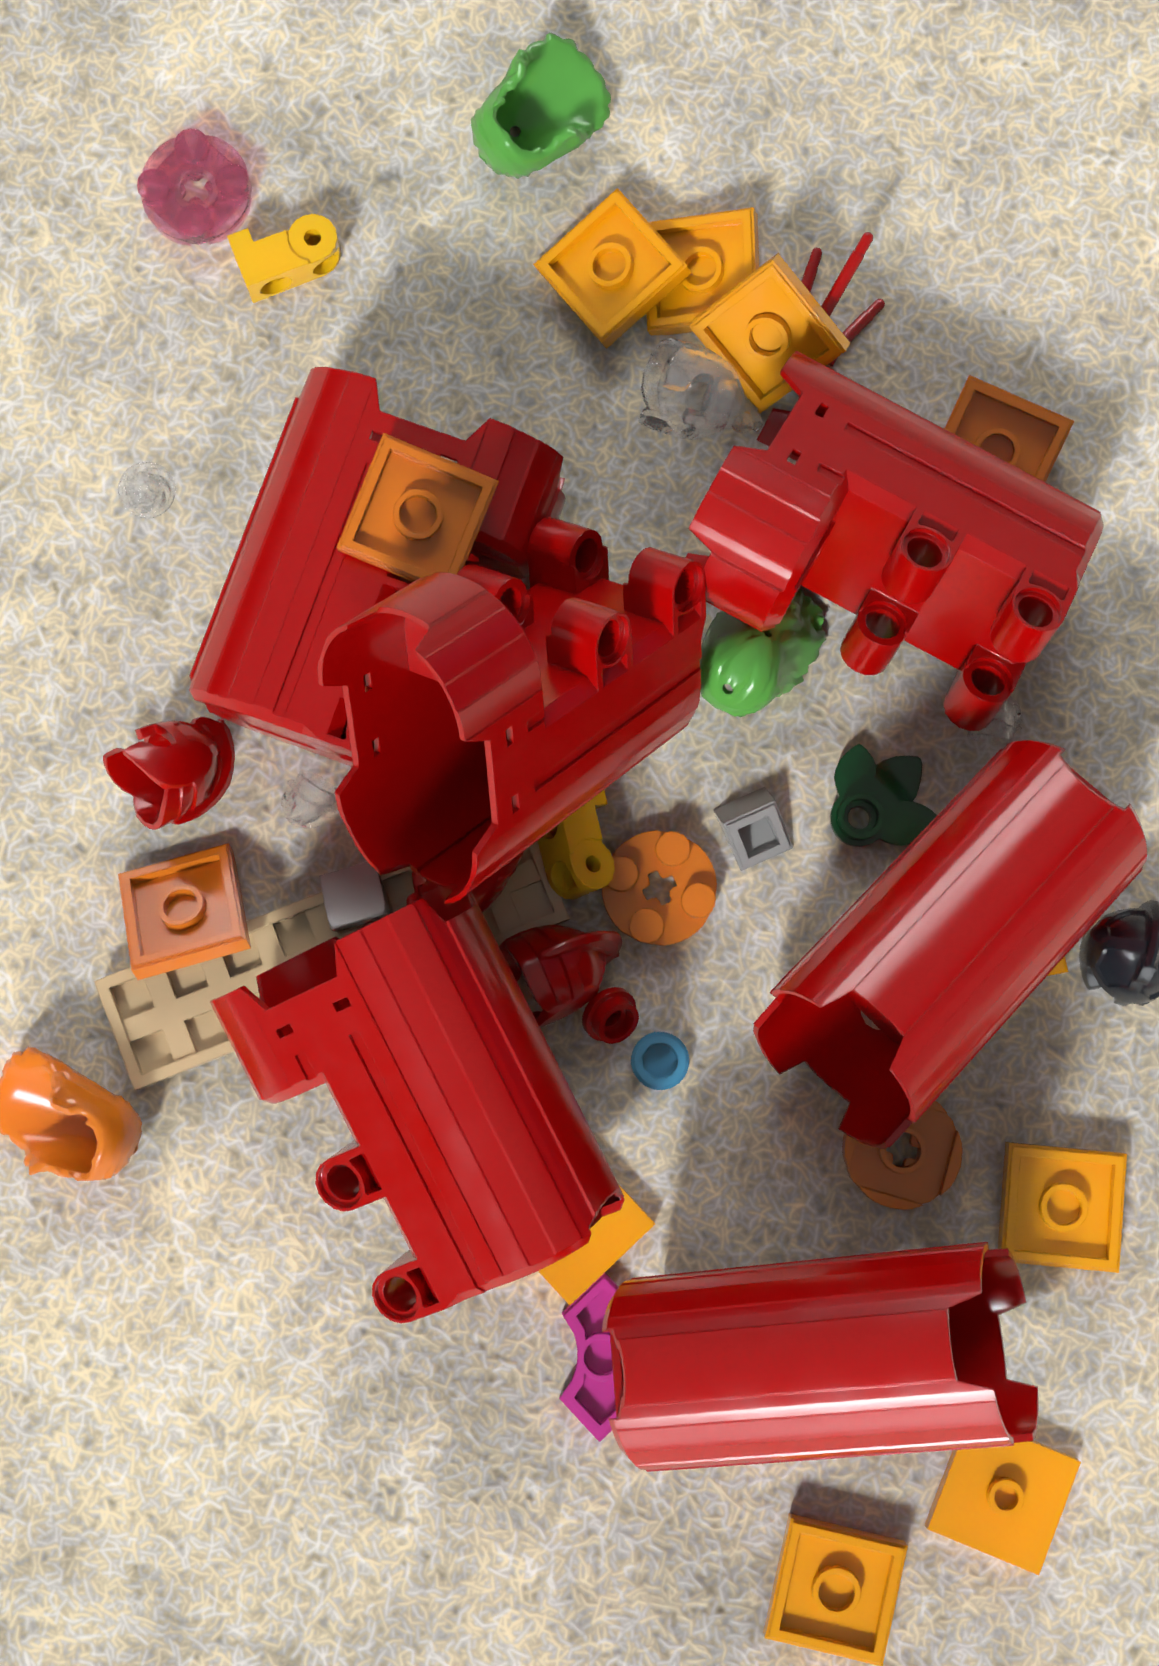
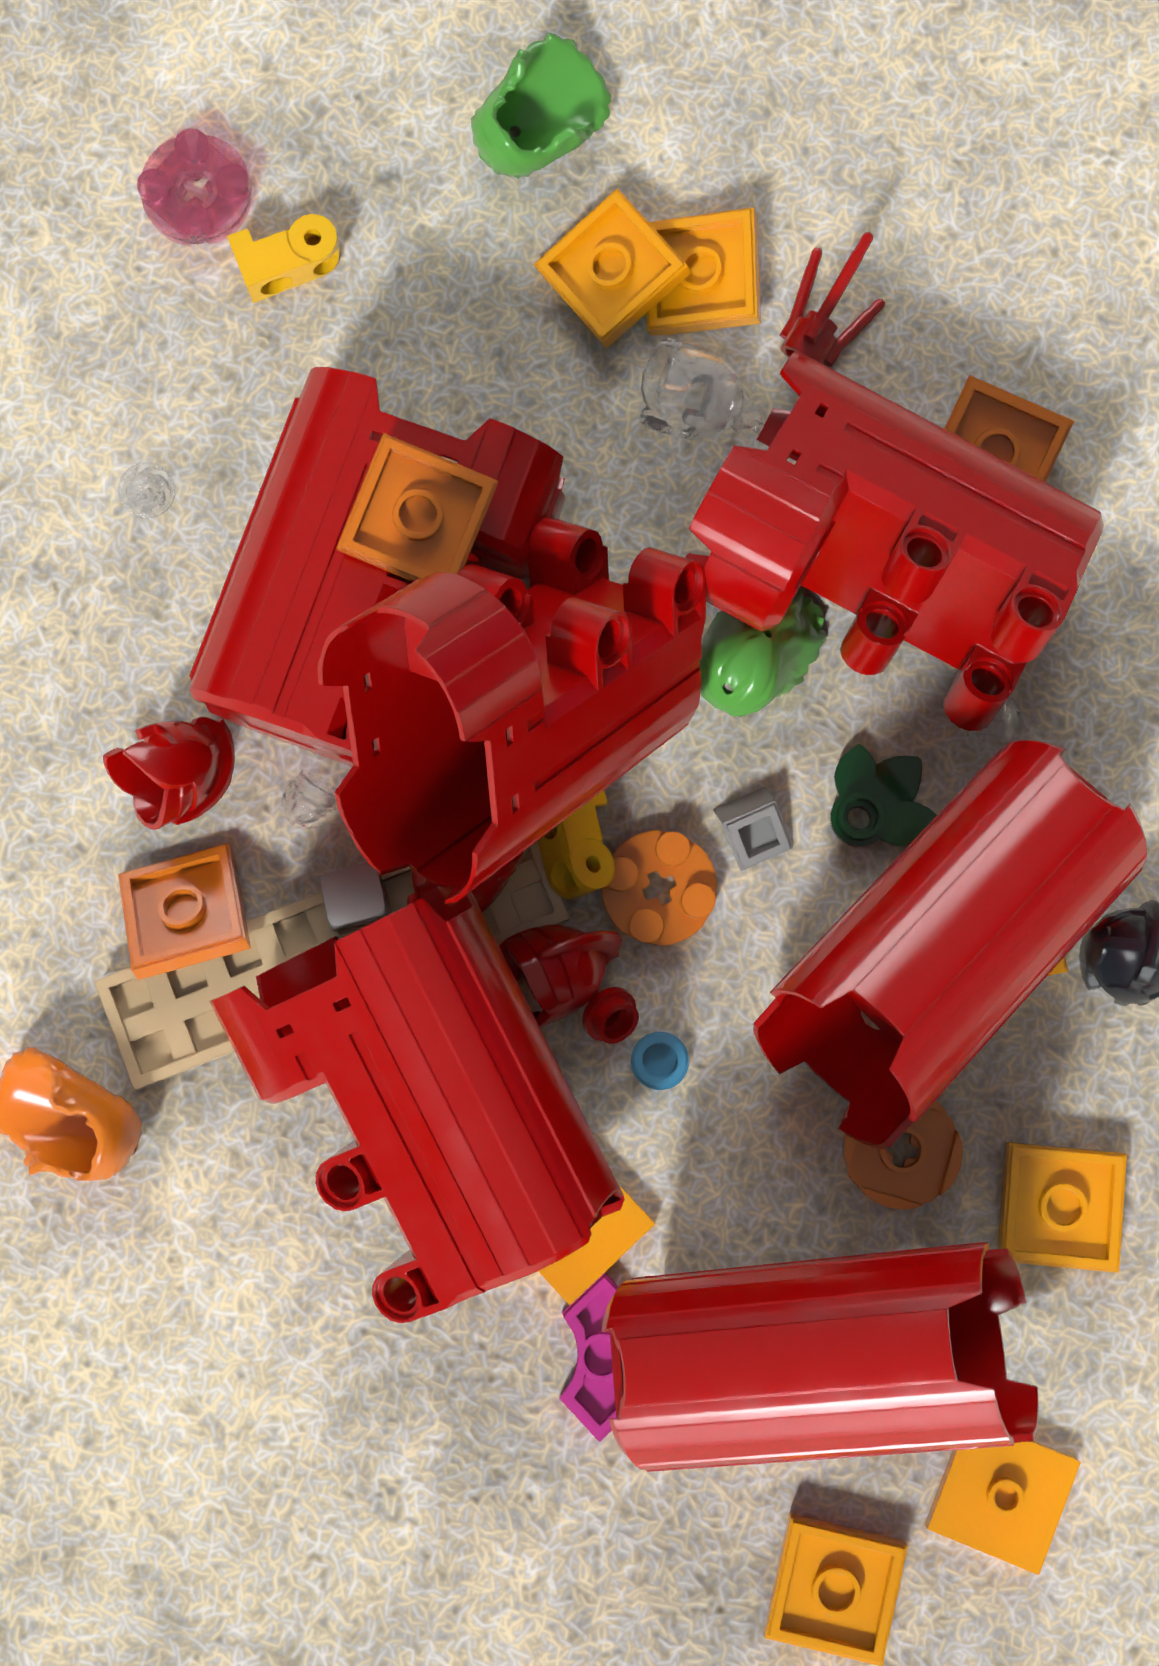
light orange plate [689,253,851,413] -> none

